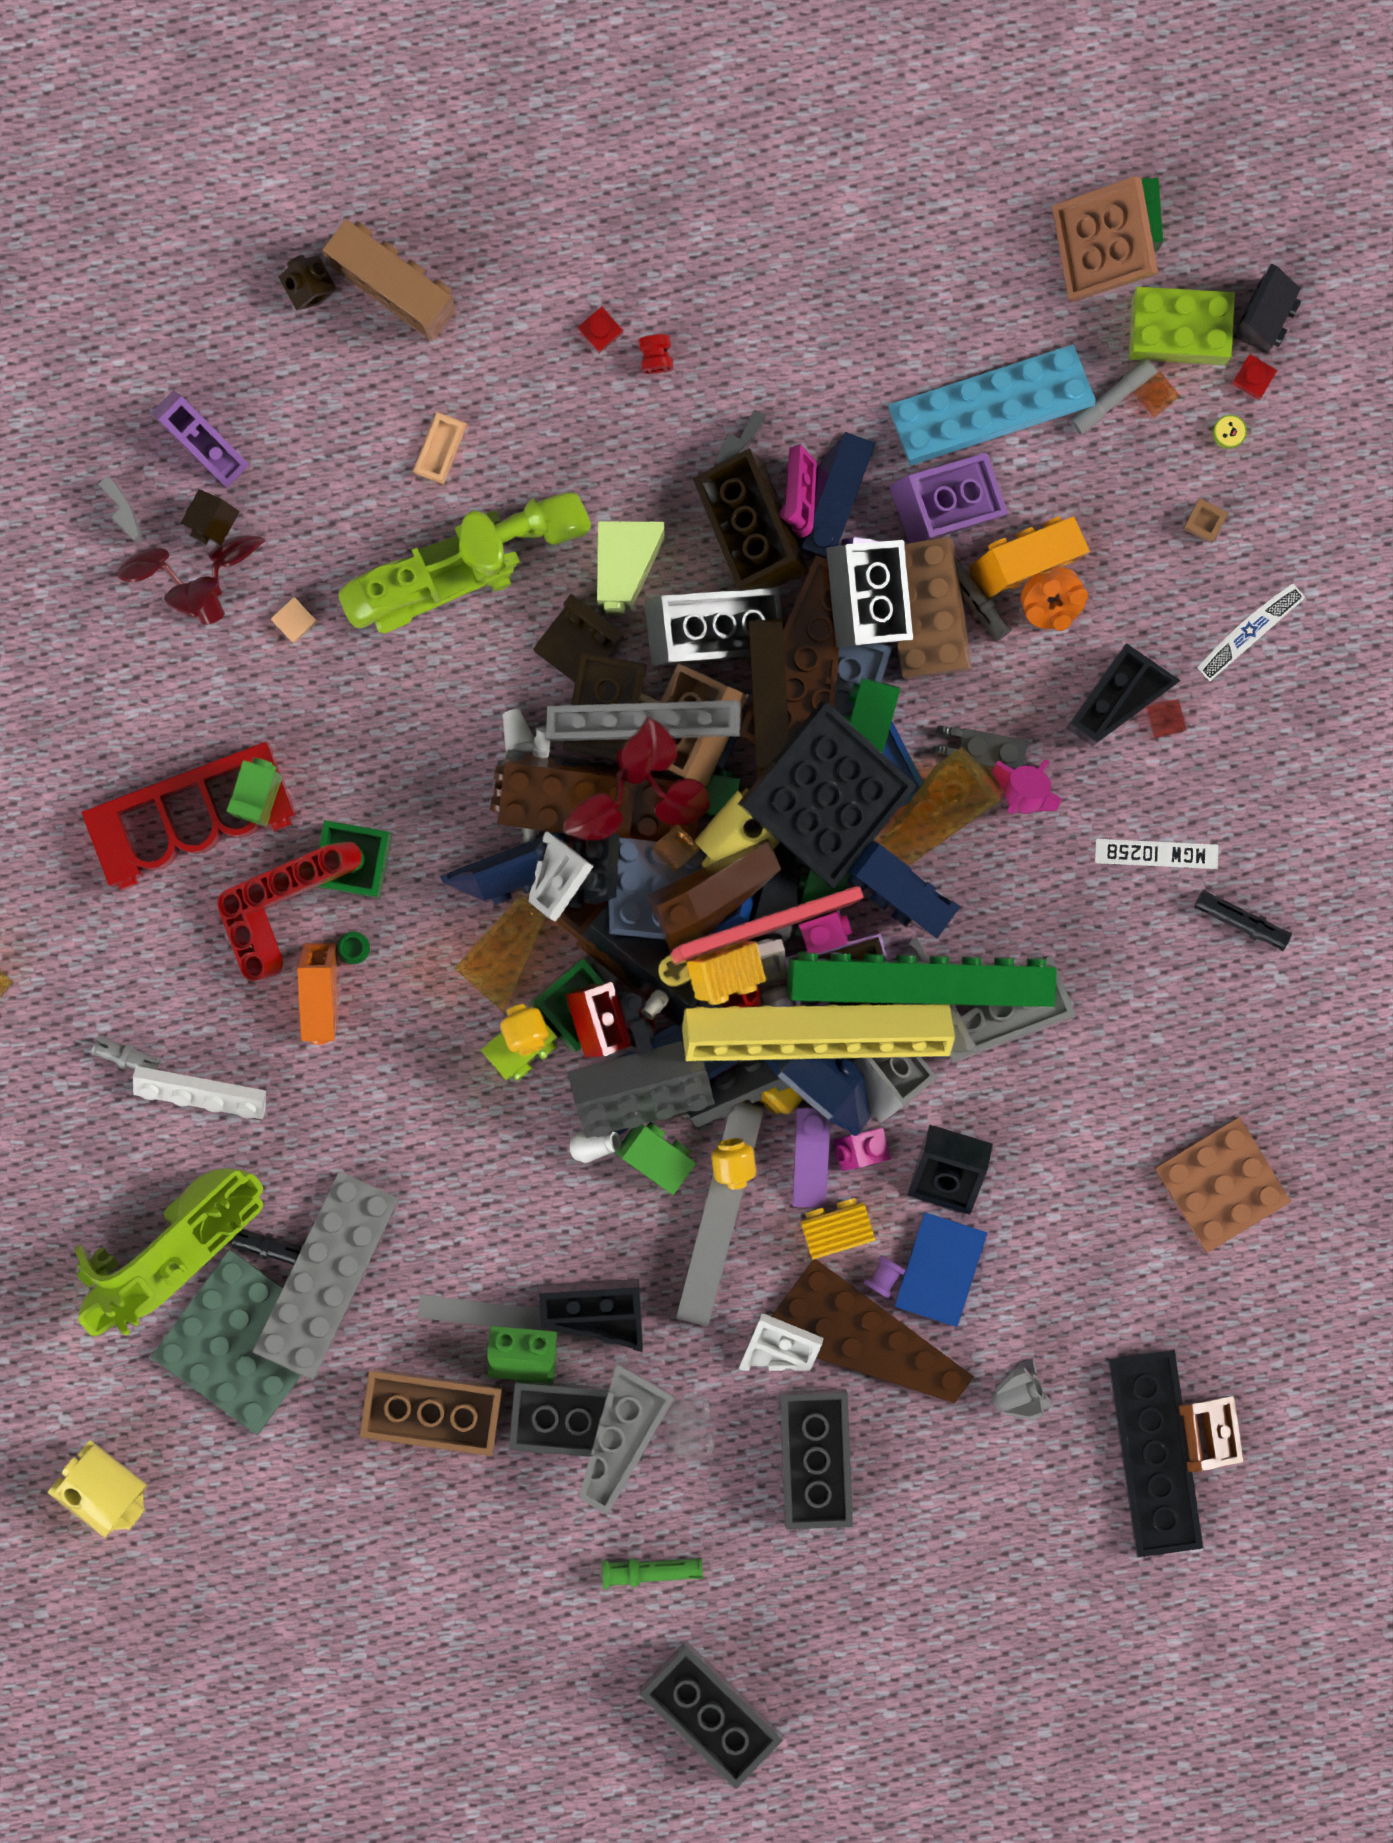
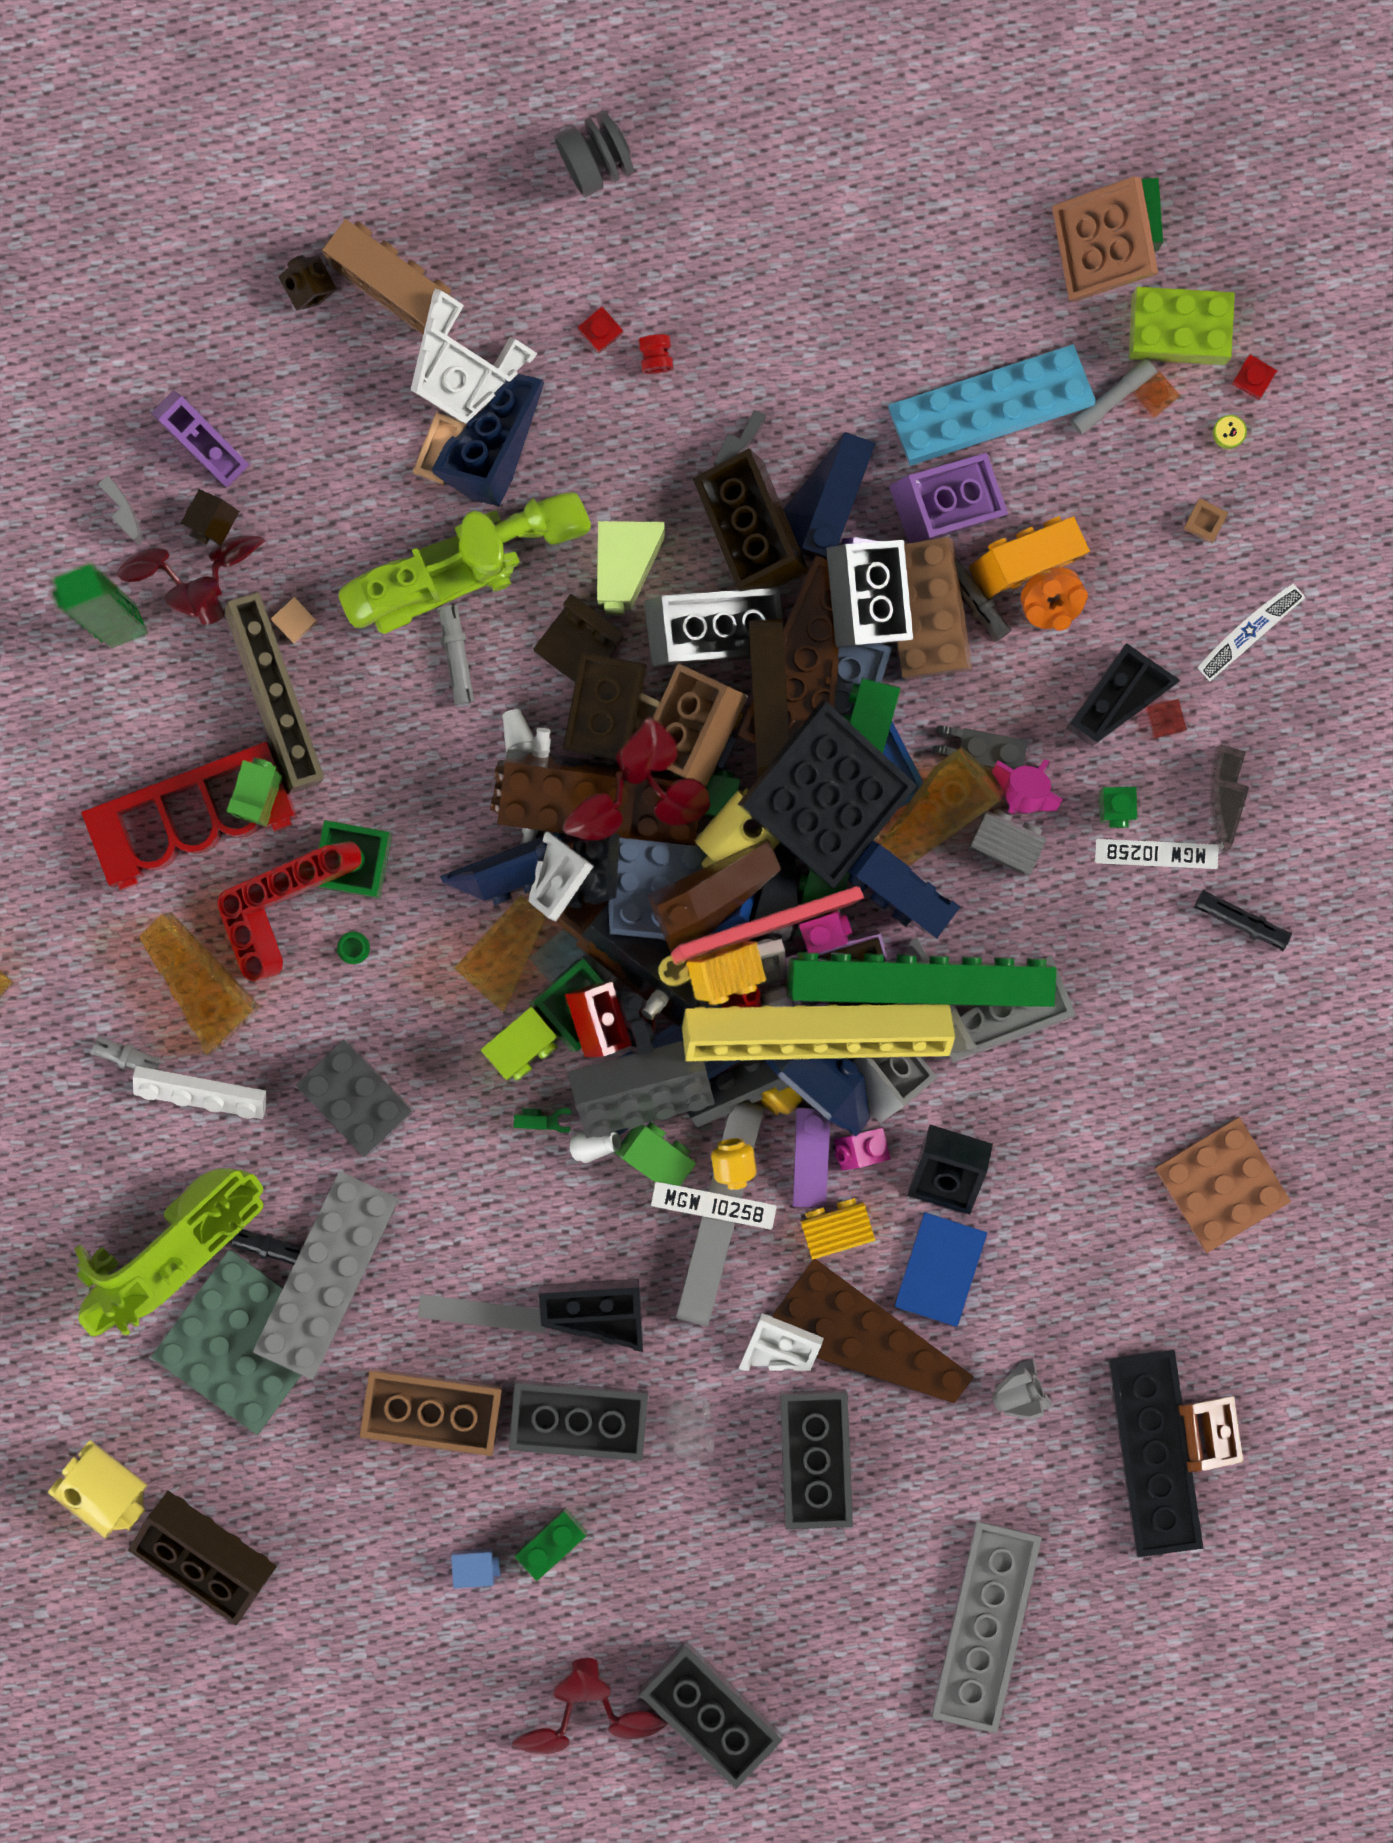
orange slope [297,943,337,1045] -> none
bright green hips [487,1326,557,1383] -> none
yellow head [500,1004,549,1056] -> none
light grey plate [546,700,741,741] -> none
light grey wing [579,1363,675,1515] -> none
bright green pin [602,1557,703,1590] -> none
clear orange plate [652,824,700,872] -> none
dark pink plate [780,444,817,538] -> none
medium lavender bush [864,1255,906,1299] -> none
black slope [1233,263,1301,353] -> none
none -> green brick [51,562,148,648]
none -> dark brown slope [128,1491,277,1626]
none -> clear yellow wedge [139,912,261,1055]
none -> dark tan brick [224,592,324,795]
none -> dark grey brick [295,1039,415,1157]
none -> white wing [411,288,537,424]
none -> dark blue wedge [432,373,544,507]
none -> light grey pin [437,605,475,705]
none -> medium blue brick [451,1548,501,1589]
none -> dark red plant [512,1658,668,1754]
none -> green plate [513,1108,572,1133]
none -> green brick [514,1507,587,1582]
none -> clear light blue plate [529,928,586,983]
none -> dark grey wheel [554,110,634,198]
none -> white sticker [651,1182,777,1230]
none -> light grey plate [931,1520,1042,1733]
none -> light grey brick [968,809,1047,876]
none -> green brick [1099,787,1137,829]
none -> clear smoke slope [1209,744,1249,852]

